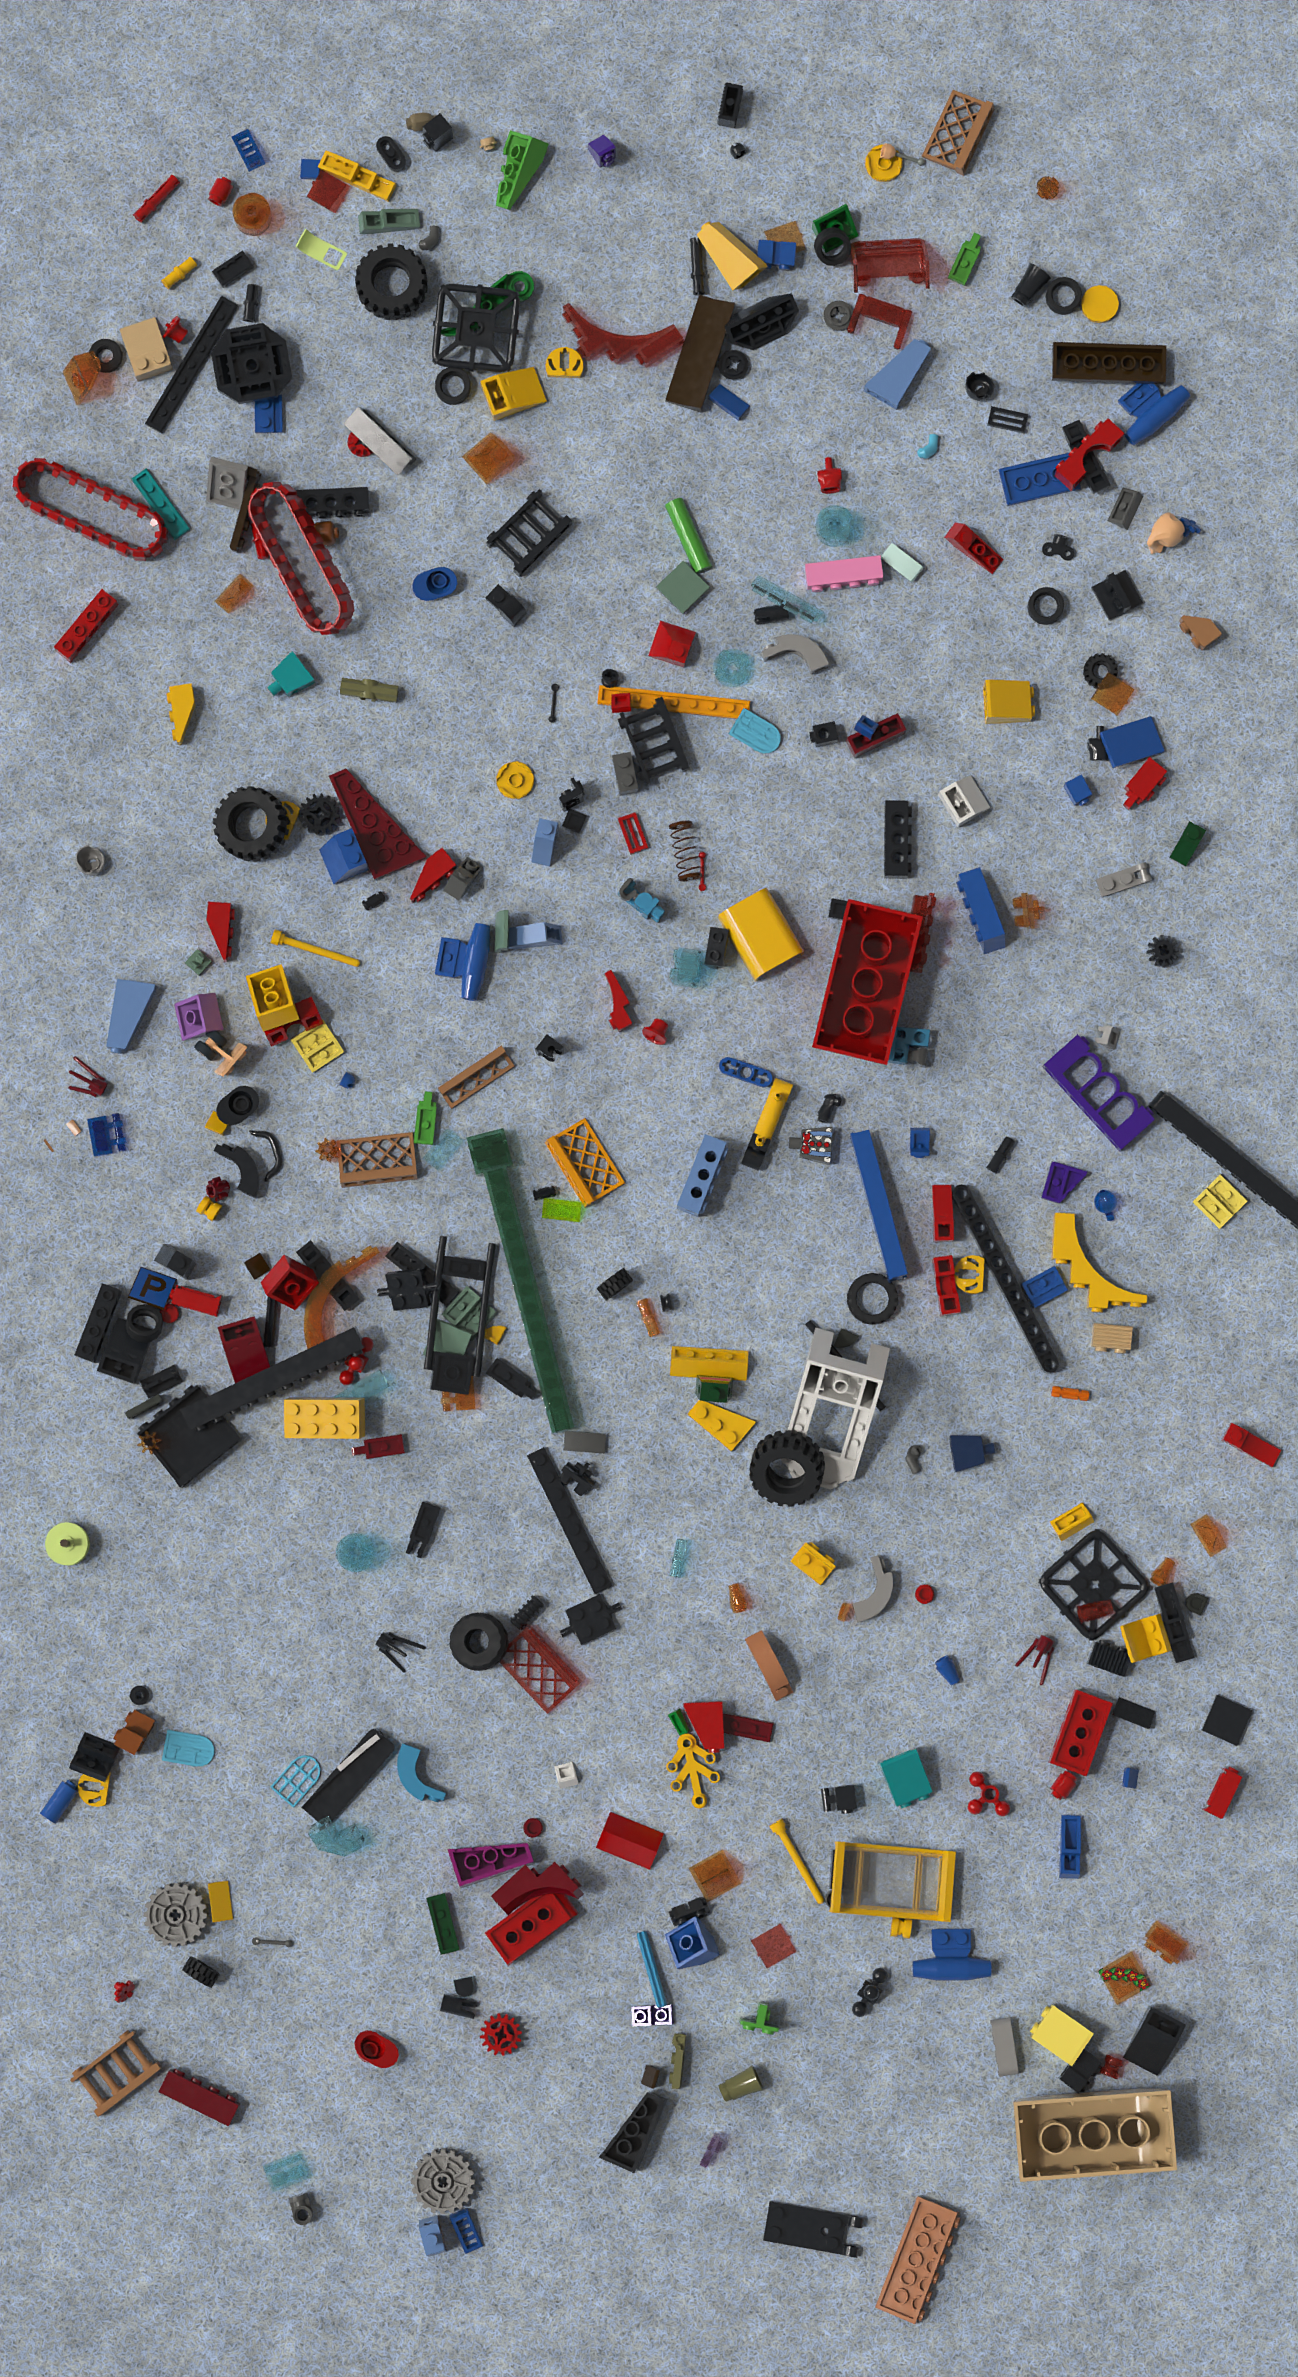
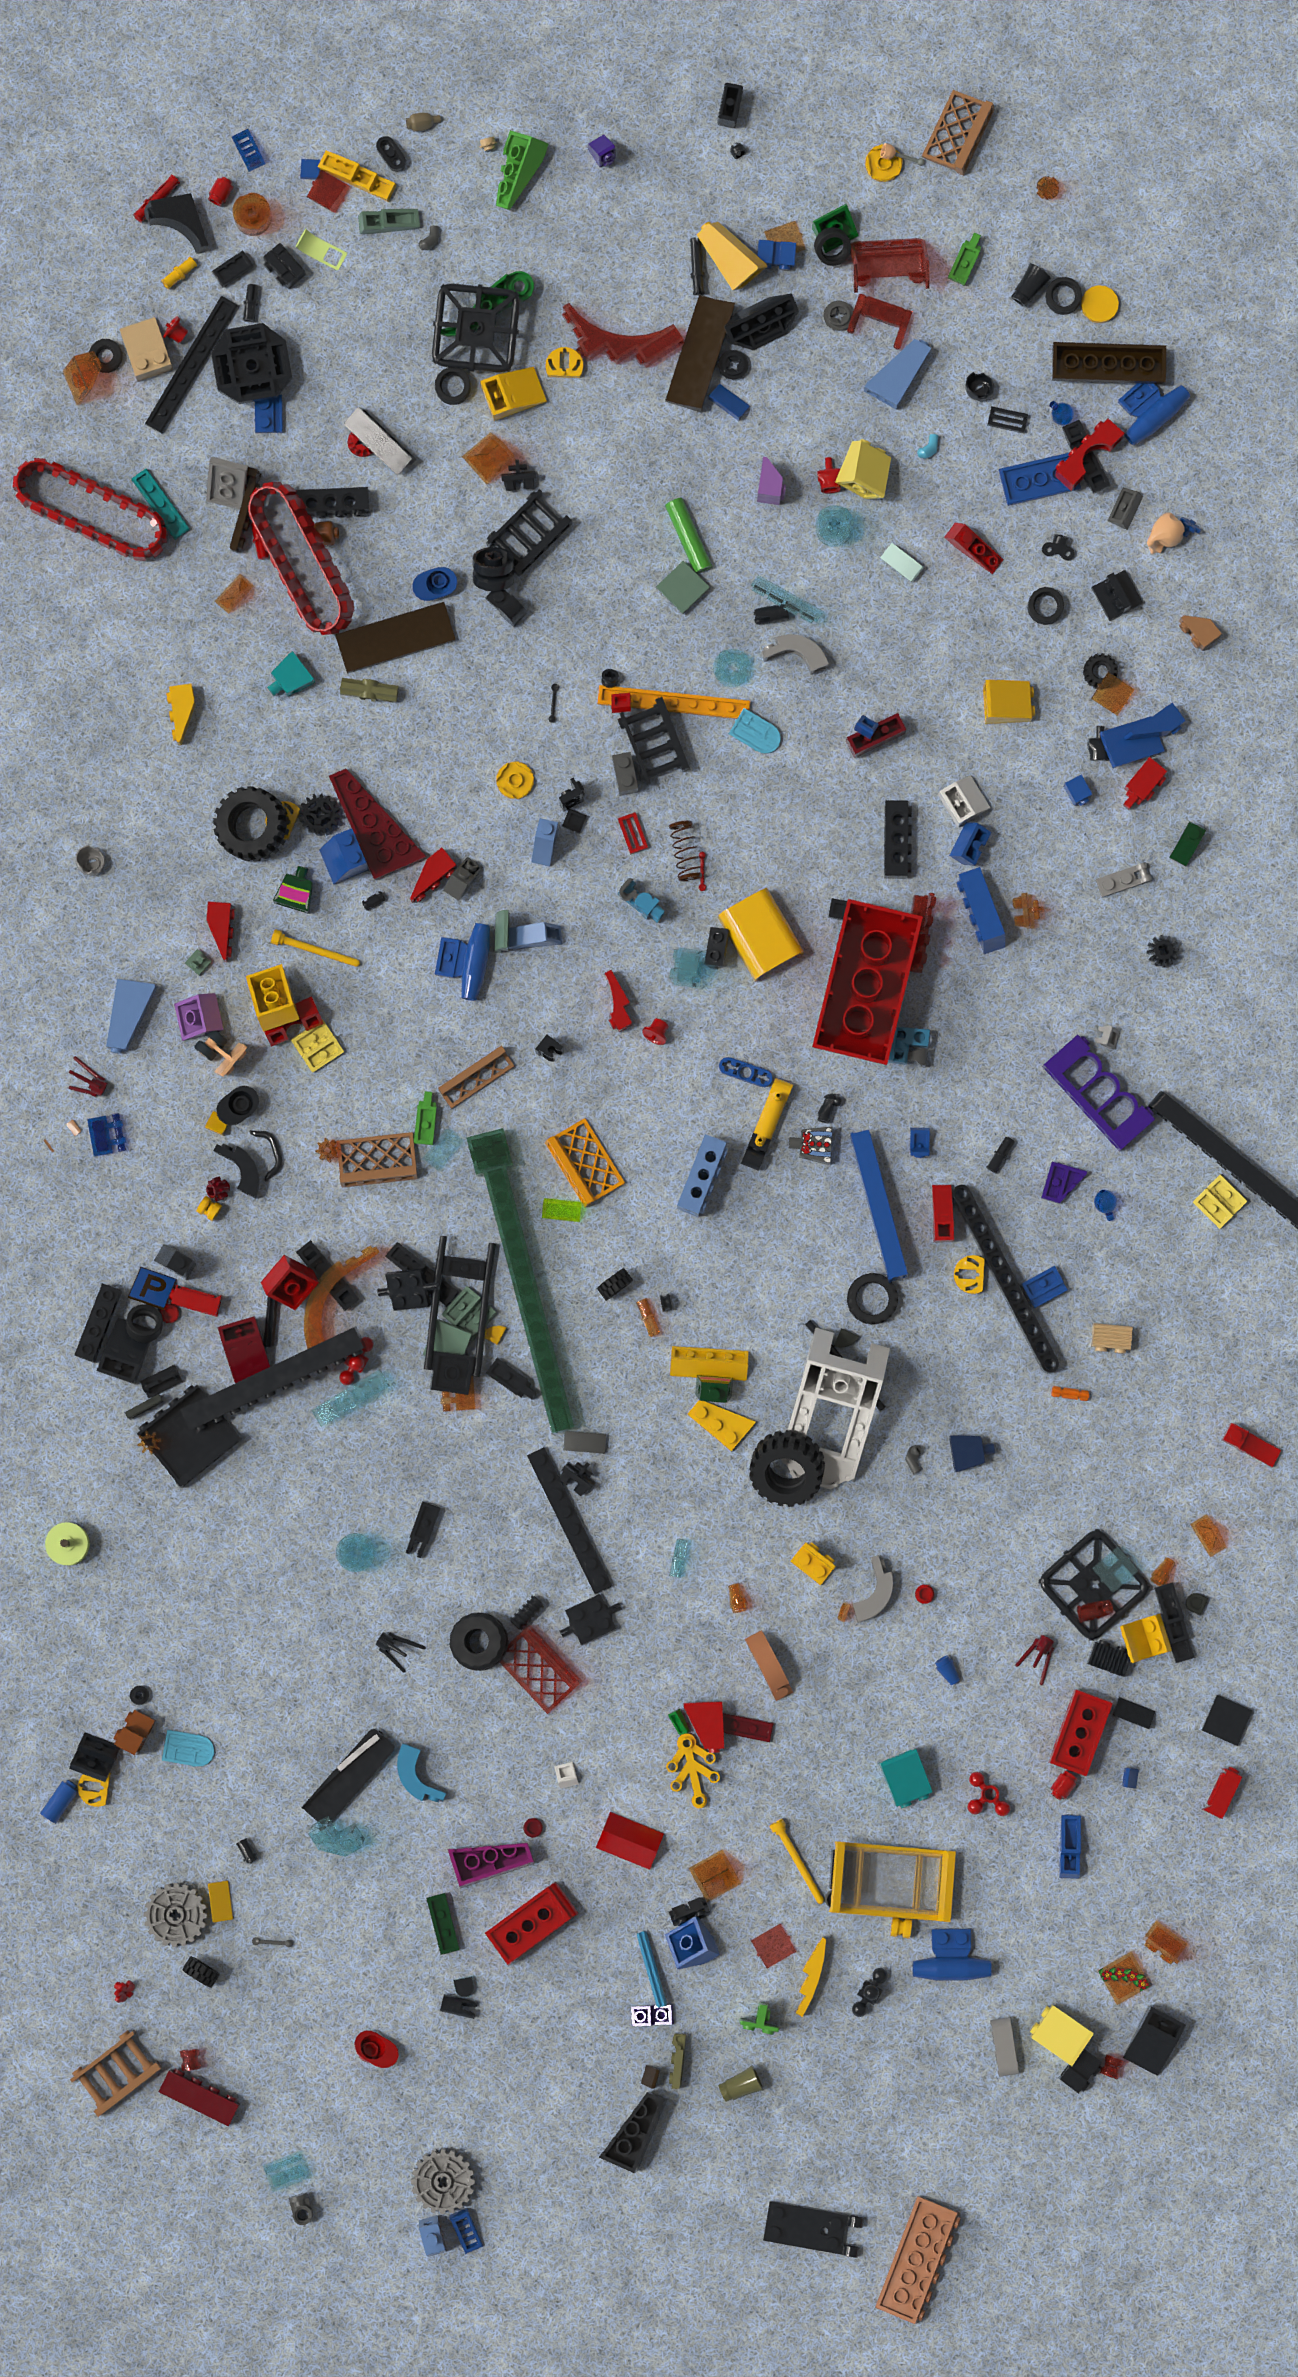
red brick [54,589,119,663] -> none
dark brown slope [244,1253,270,1280] -> none
medium azure window [270,1755,320,1808] -> none
yellow brick [284,1397,365,1439] -> none
blue hinge [339,1072,355,1089] -> none
dark red plate [351,1434,405,1459] -> none
black tyre [355,243,428,320] -> none
black brick [422,113,453,152] -> none
red gear [480,2013,522,2056] -> none
dark red arch [491,1862,584,1915] -> none
black piece [533,1186,556,1201] -> none
red slope [648,621,696,668] -> none
clear purple plate [699,2133,723,2168] -> none
bright pink brick [805,555,883,592] -> none
black brick [809,721,839,747] -> none
black brick [821,1785,857,1814] -> none
red arch [932,1255,961,1317] -> none
tan brick [1013,2089,1177,2182] -> none
yellow slope [1050,1502,1094,1542] -> none
yellow arch [1051,1213,1147,1313] -> none
none -> black arch [144,193,208,254]
none -> clear red wheel [180,2049,201,2071]
none -> black pin [236,1838,258,1864]
none -> black brick [263,243,306,289]
none -> dark green torso [273,866,313,914]
none -> dark brown arch [335,602,456,674]
none -> black wheel [472,547,514,591]
none -> black hips [501,459,536,491]
none -> medium lavender slope [757,456,786,505]
none -> yellow slope [795,1937,826,2017]
none -> light yellow slope [835,439,891,499]
none -> blue brick [949,822,992,866]
none -> clear blue piece [1049,401,1074,426]
none -> clear light blue piece [1092,1546,1139,1592]
none -> blue slope [1124,702,1186,740]

